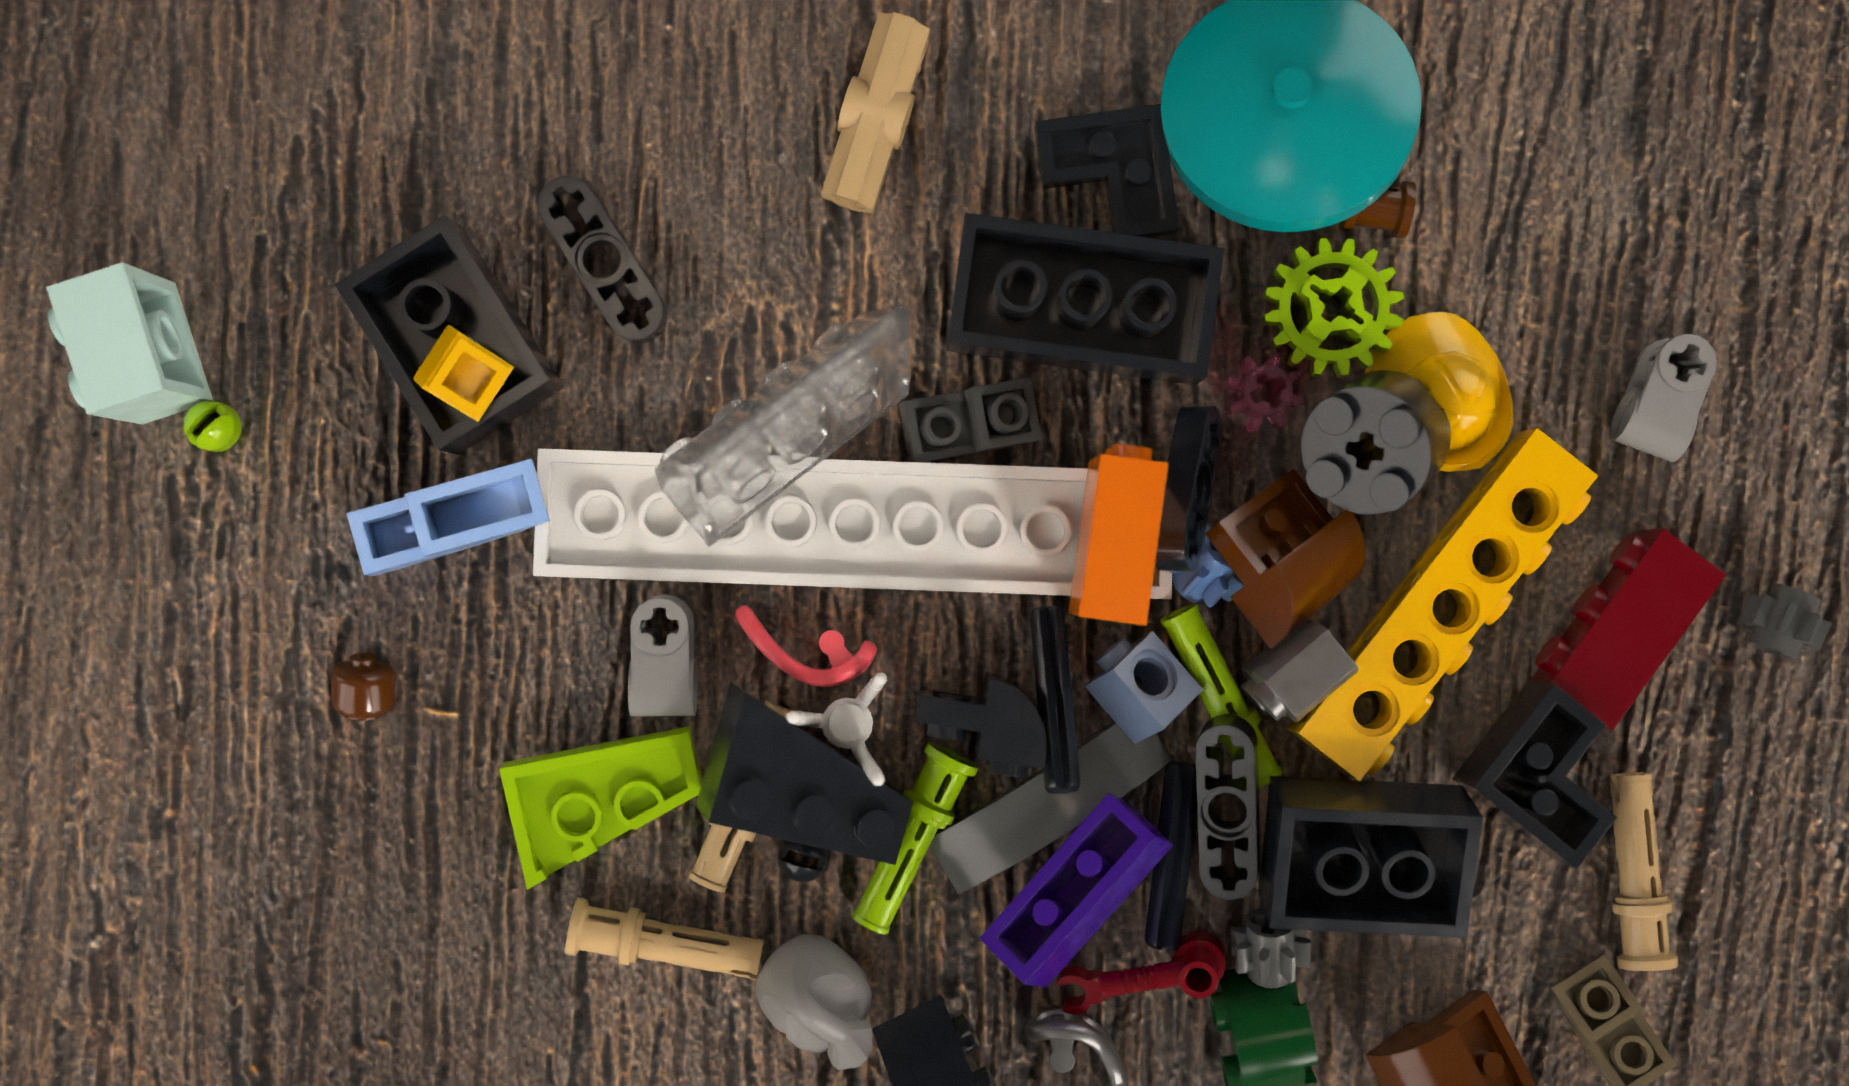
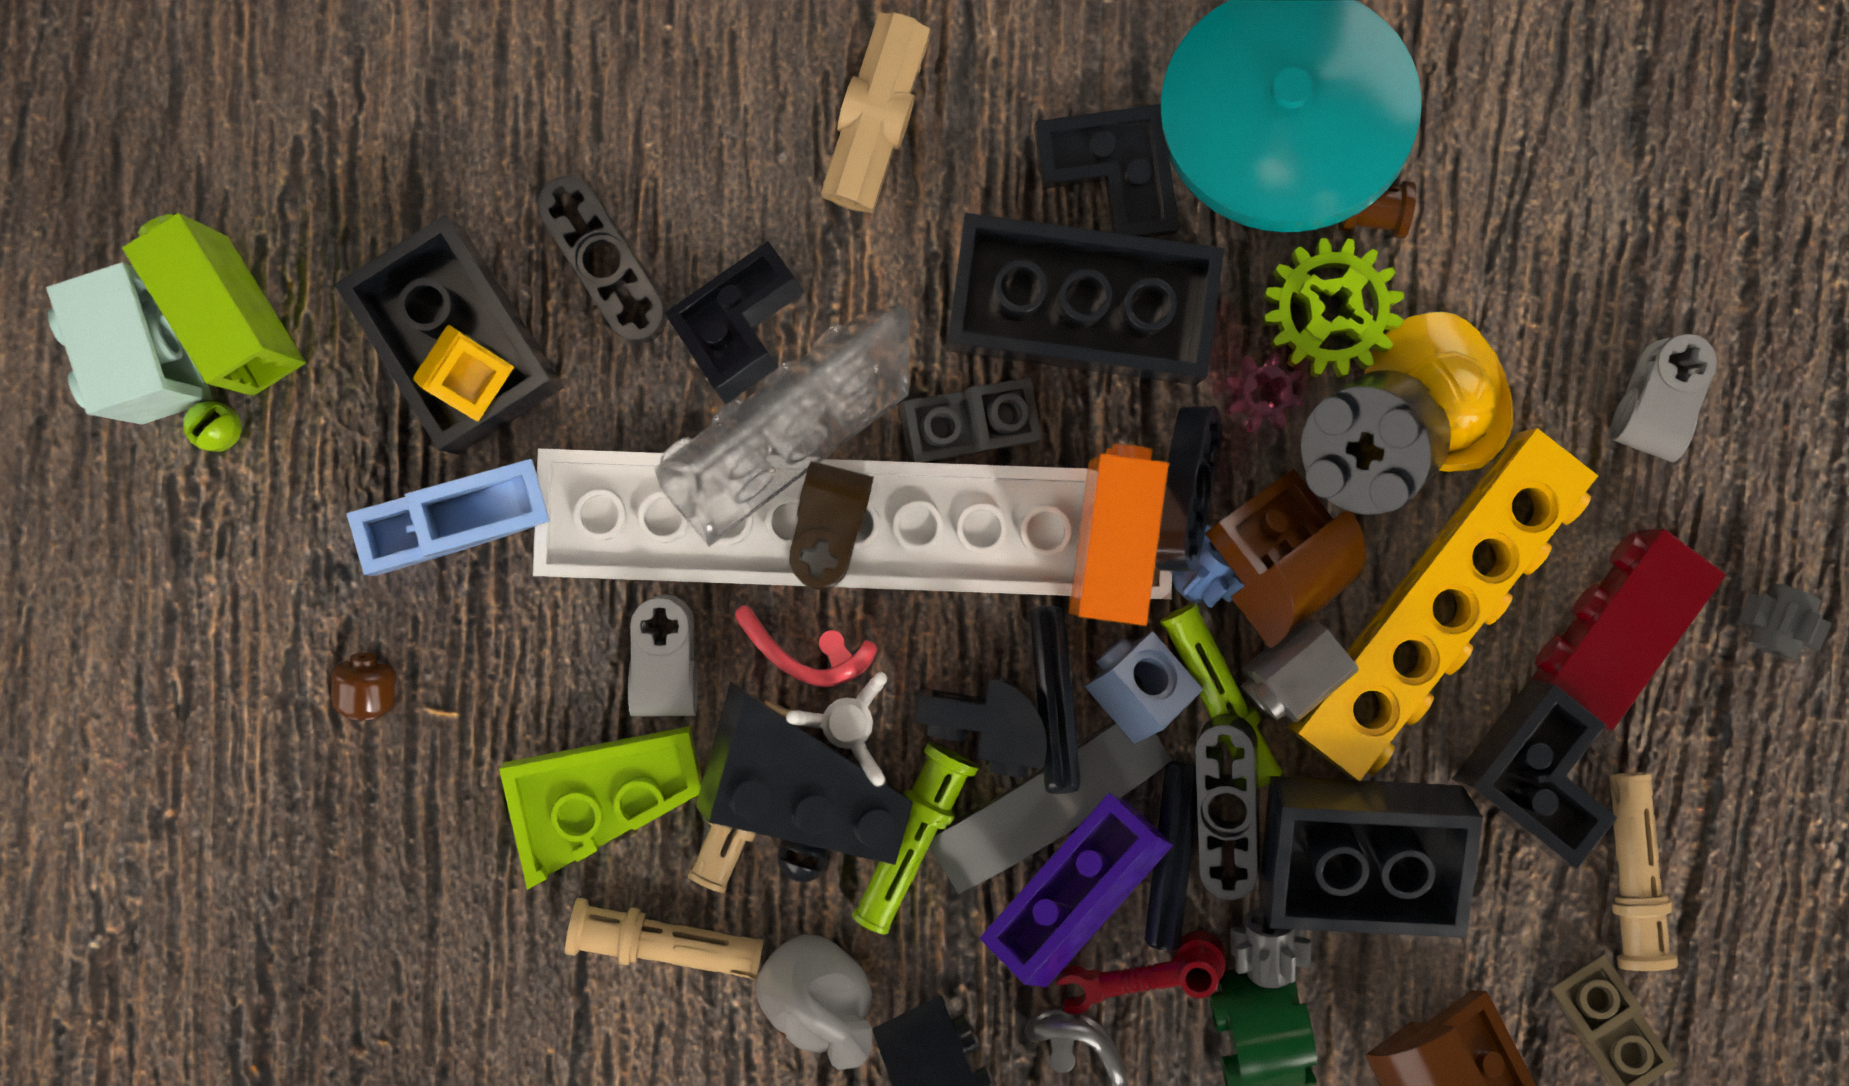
none -> lime brick [122,212,306,396]
none -> black plate [664,241,805,404]
none -> dark brown piece [789,461,874,590]

